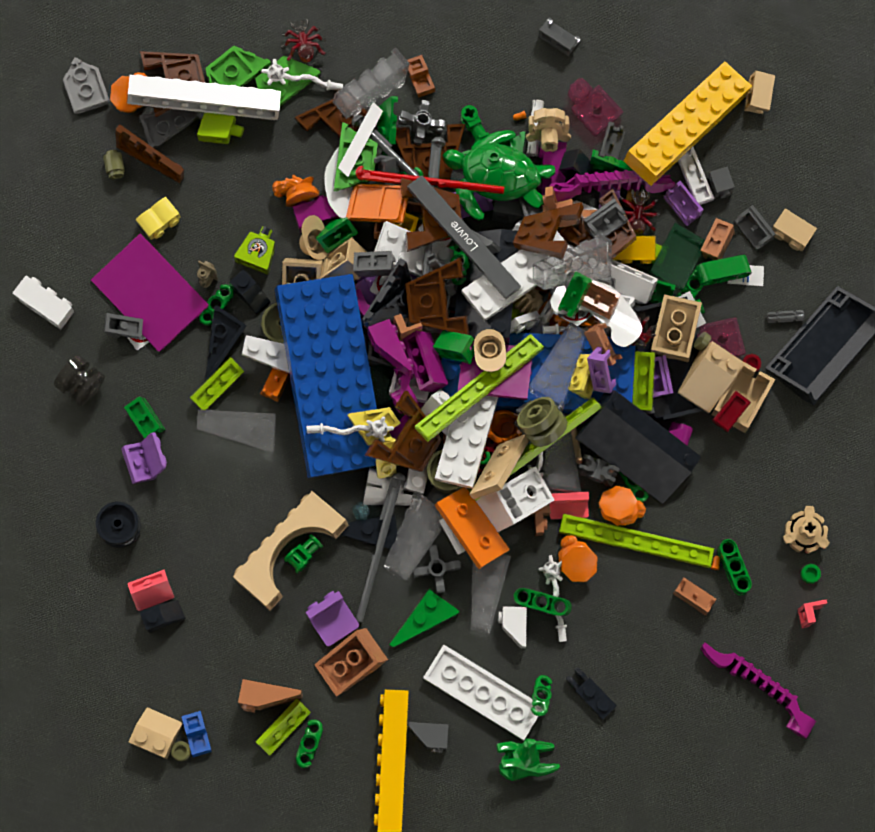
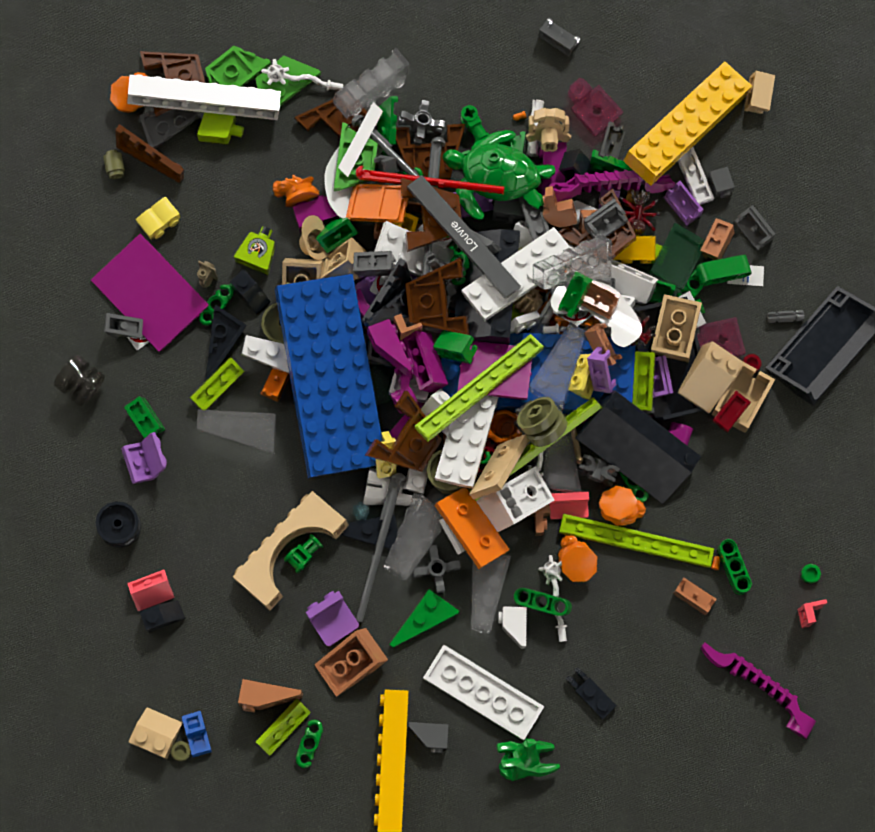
white brick [12,276,74,330] -> none
light grey tile [63,57,110,114] -> none
animal [281,19,326,63] -> none
white piece [307,417,394,442] -> none
light yellow wing [347,407,400,446] -> none
dark orange slope [405,55,436,98] -> none
tan piece [474,329,506,372] -> none
reddish brown wing [513,202,584,259] -> none
green piece [531,675,552,717] -> none
olive tile [694,332,711,351] -> none
tan brick [772,209,817,251] -> none
tan piece [783,506,830,554] -> none

